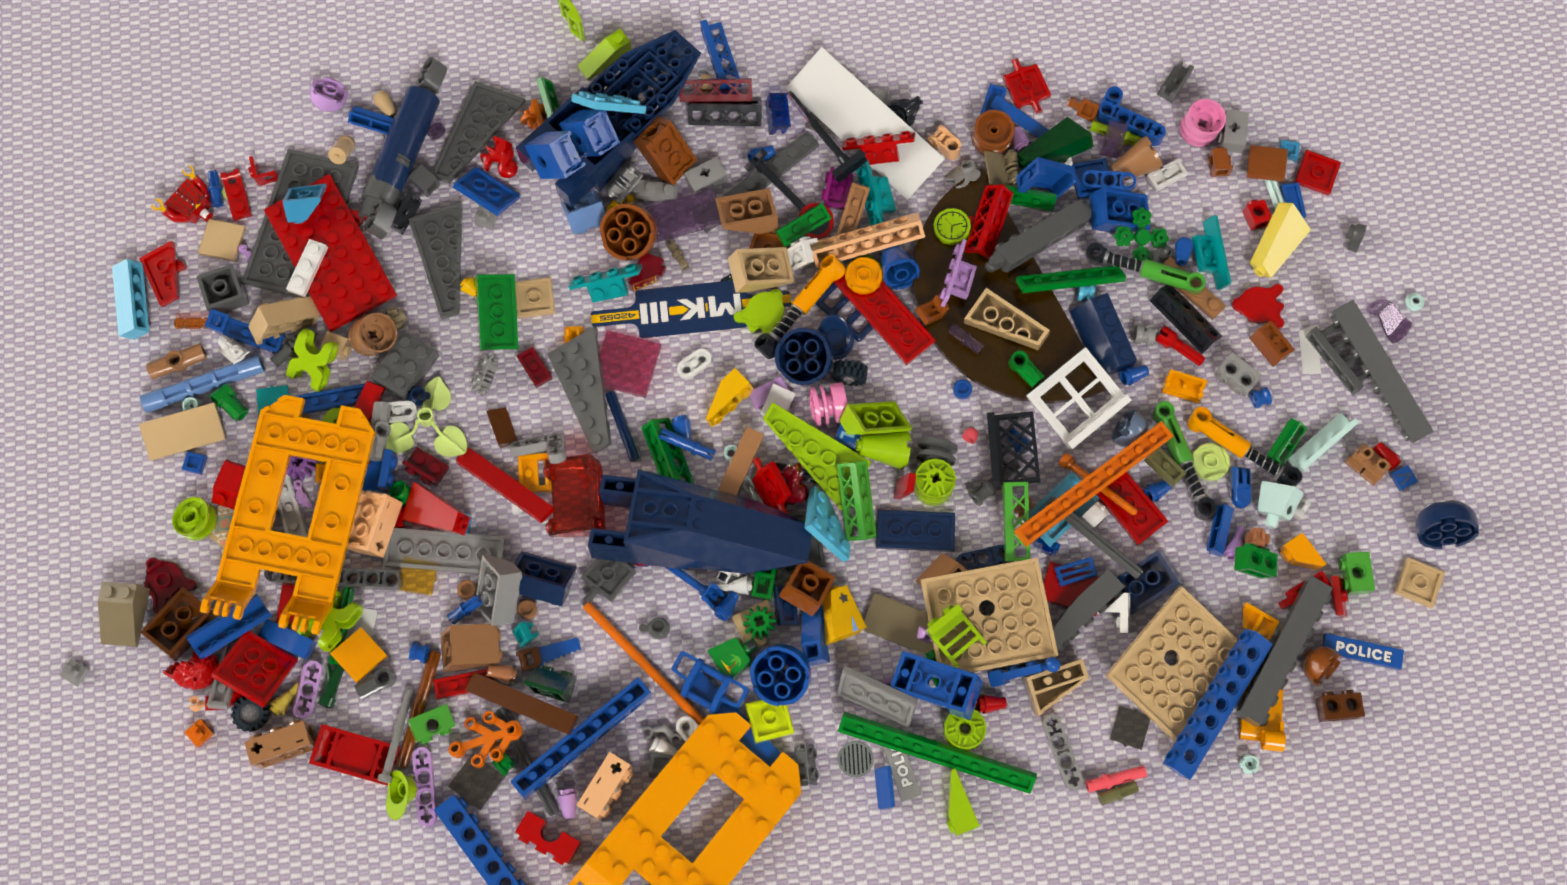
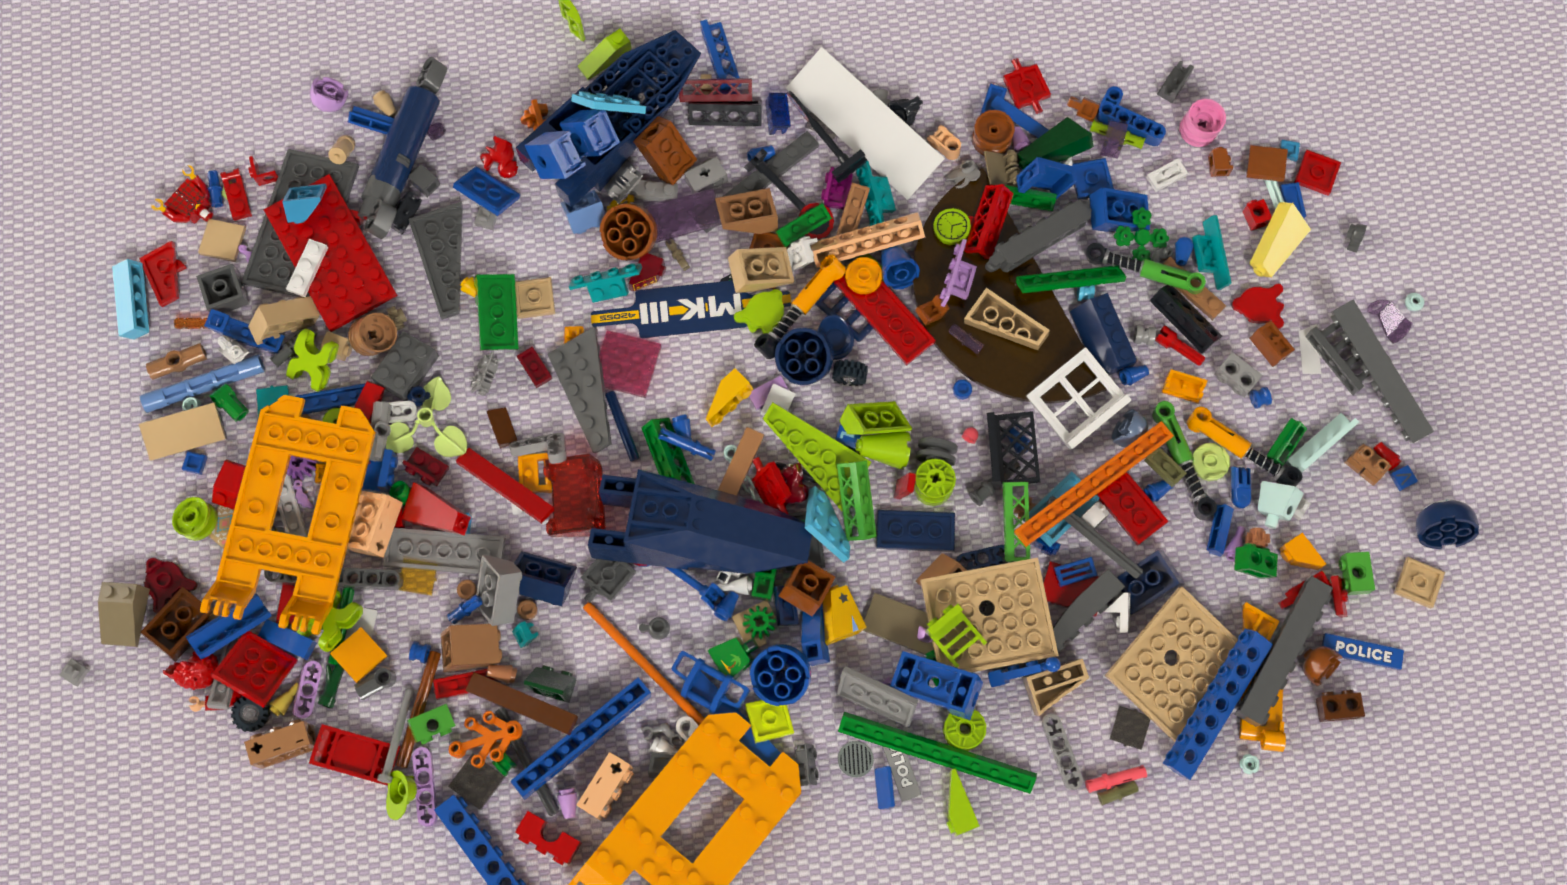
orange tile [184,719,214,748] -> none
dark grey wing [432,81,526,184] -> none
blue piece [516,638,581,672] -> none
green tile [536,77,560,118] -> none
white plate [677,349,712,380] -> none
bright pink wheel [809,382,847,427] -> none
red bracket [842,131,916,165] -> none
red cone [976,694,1007,714] -> none
green piece [1009,351,1044,388] -> none
orange piece [1058,453,1137,515] -> none
blue beam [1082,170,1136,192] -> none
medium nougat cone [1111,136,1164,181] -> none
light grey brick [1217,109,1249,153] -> none

